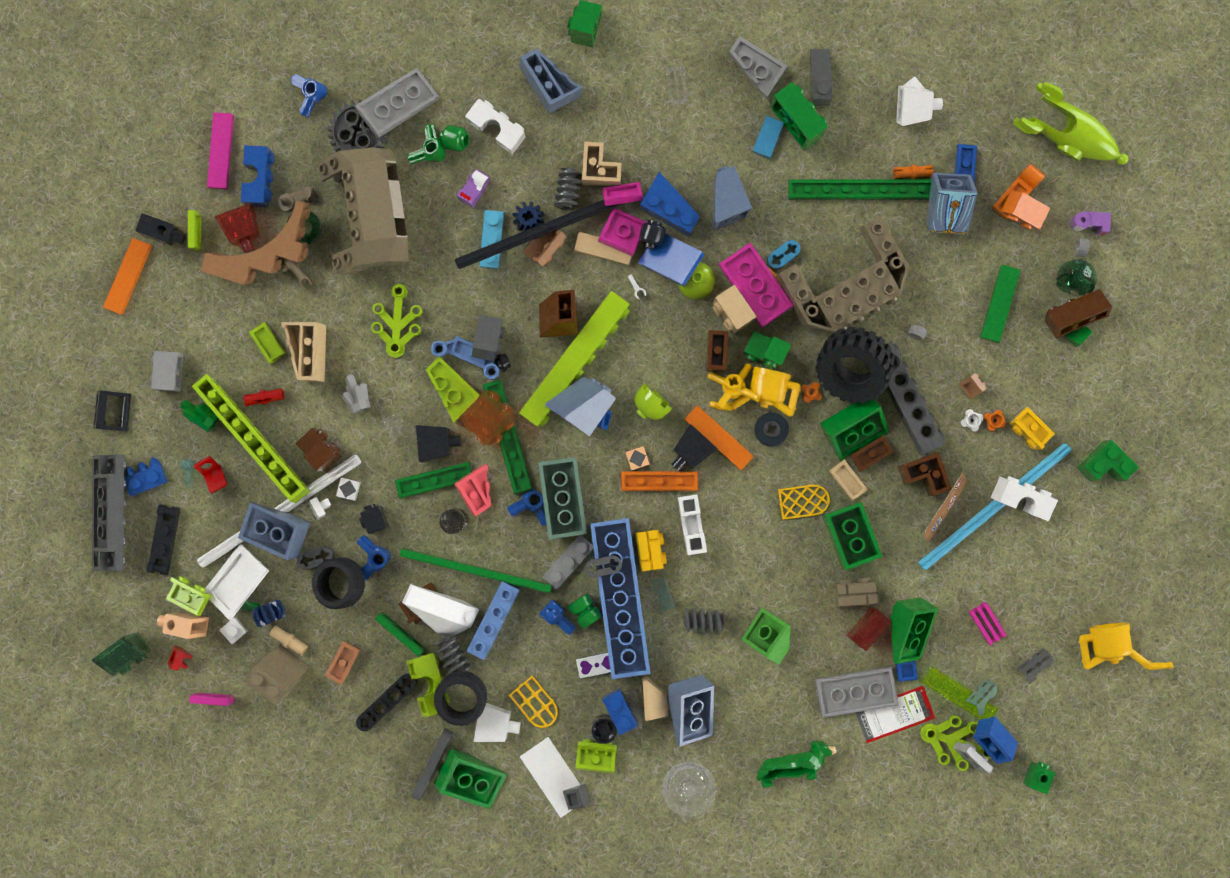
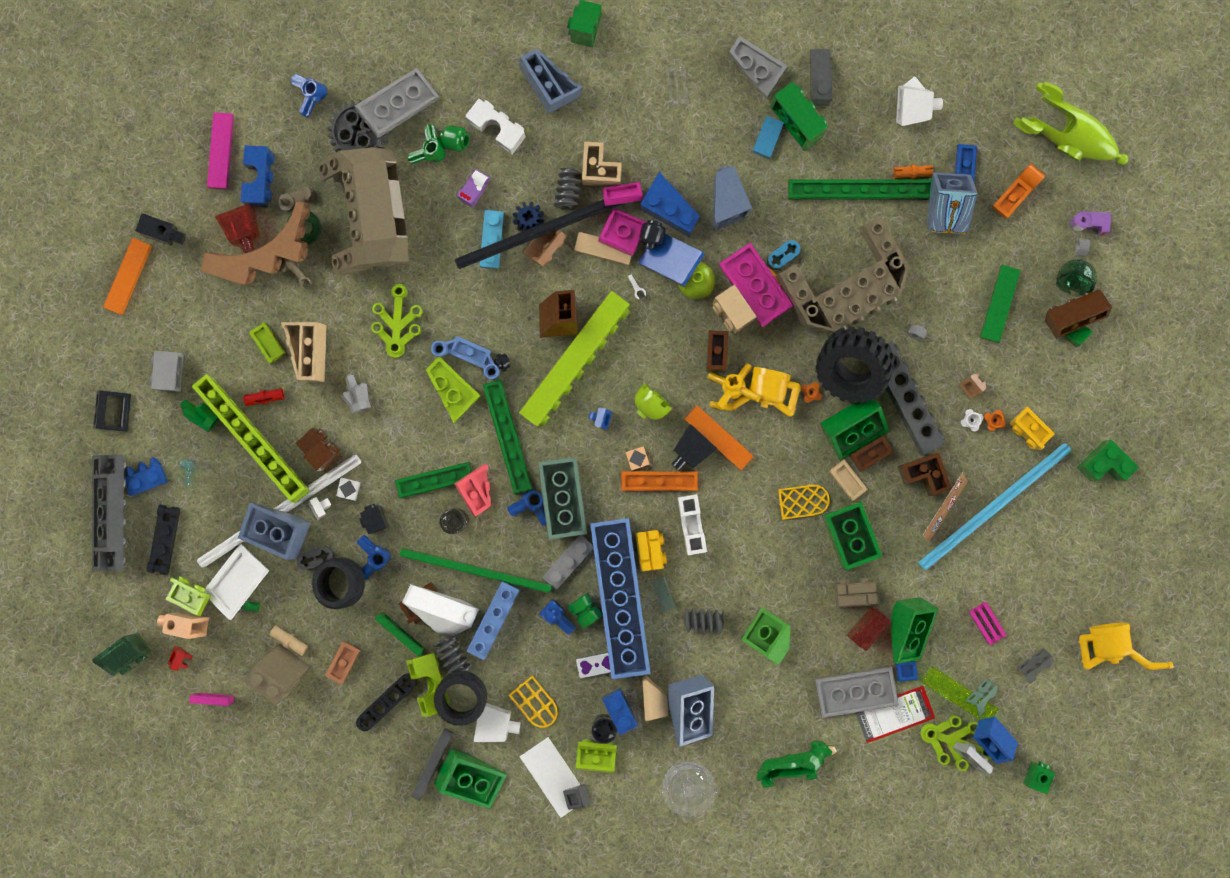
lime tile [188,210,201,251] -> none
red bracket [194,456,227,494] -> none
white plate [219,617,248,644] -> none
dark blue gear [251,600,286,627] -> none
black torso [416,425,462,463] -> none
clear orange brick [460,390,517,445] -> none
dark grey brick [472,315,505,361] -> none
sand blue slope [545,377,616,436] -> none
dark grey beam [585,555,622,577] -> none
green brick [743,331,791,370] -> none
black bush [754,412,789,447] -> none
white arch [991,476,1058,521] -> none
brick [1001,190,1050,230] -> none

